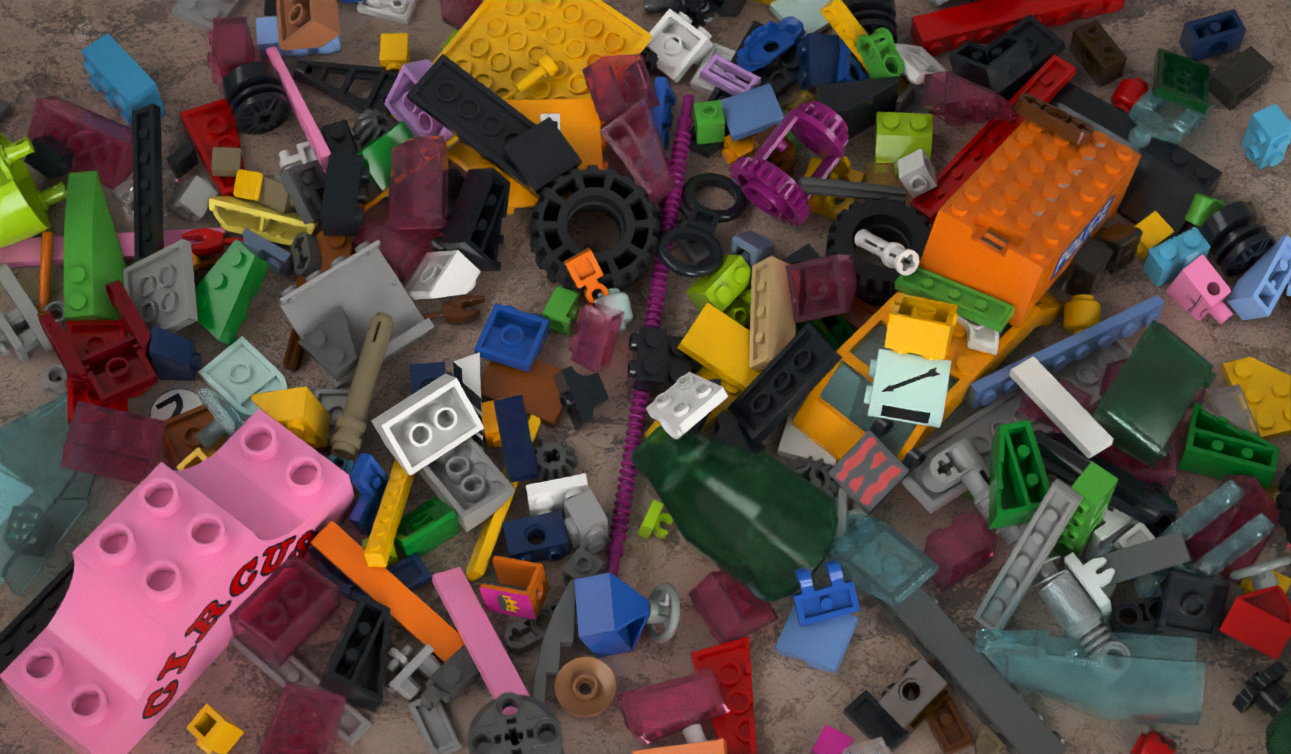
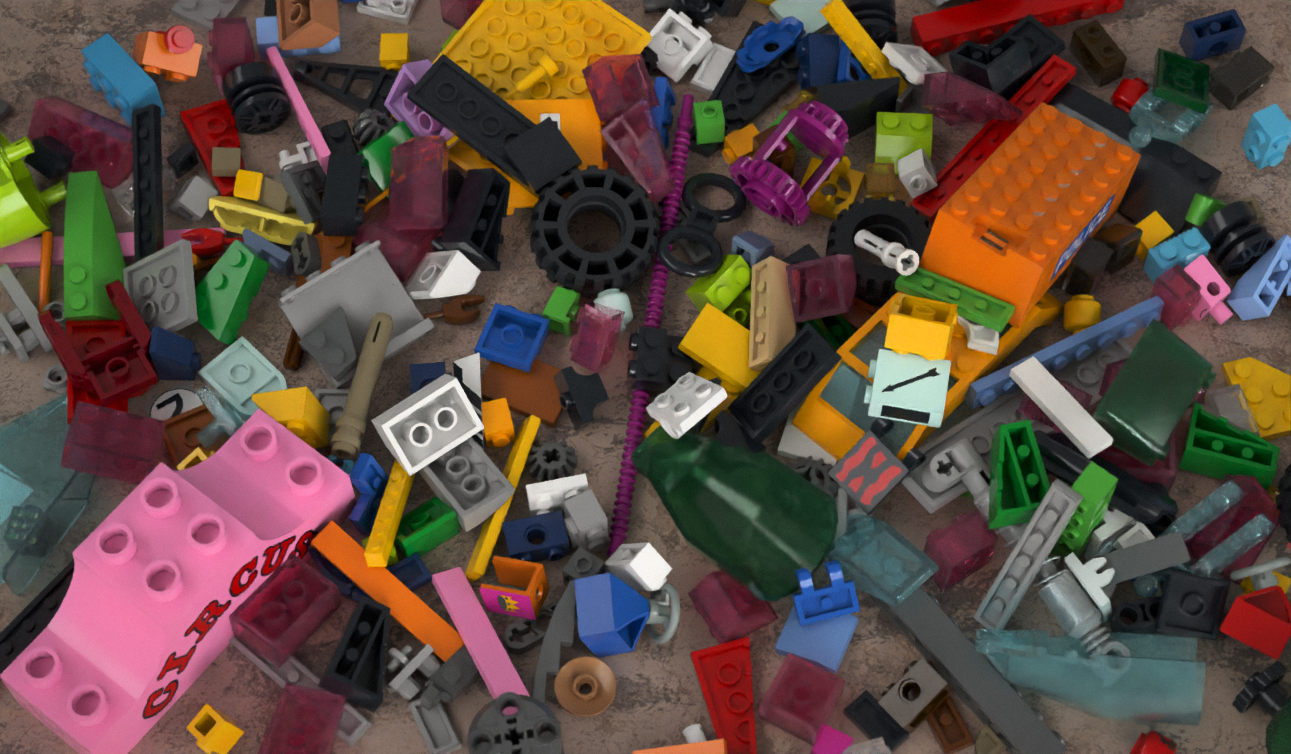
clear blue tile [493,395,539,483] -> none
orange plate [563,248,608,304] -> none
clear pink wedge [616,669,730,746] -> none
lime tile [637,499,674,540] -> none
lavender tile [700,54,761,96] -> none
medium blue slope [721,83,784,141] -> none
dark grey axle [798,176,907,202] -> none
bright green piece [856,27,904,79] -> none
reddish brown beam [1014,94,1094,145] -> none
none -> orange brick [132,25,203,83]
none -> white brick [605,542,672,591]
none -> clear pink brick [759,653,845,746]
none -> clear pink brick [1149,264,1202,331]

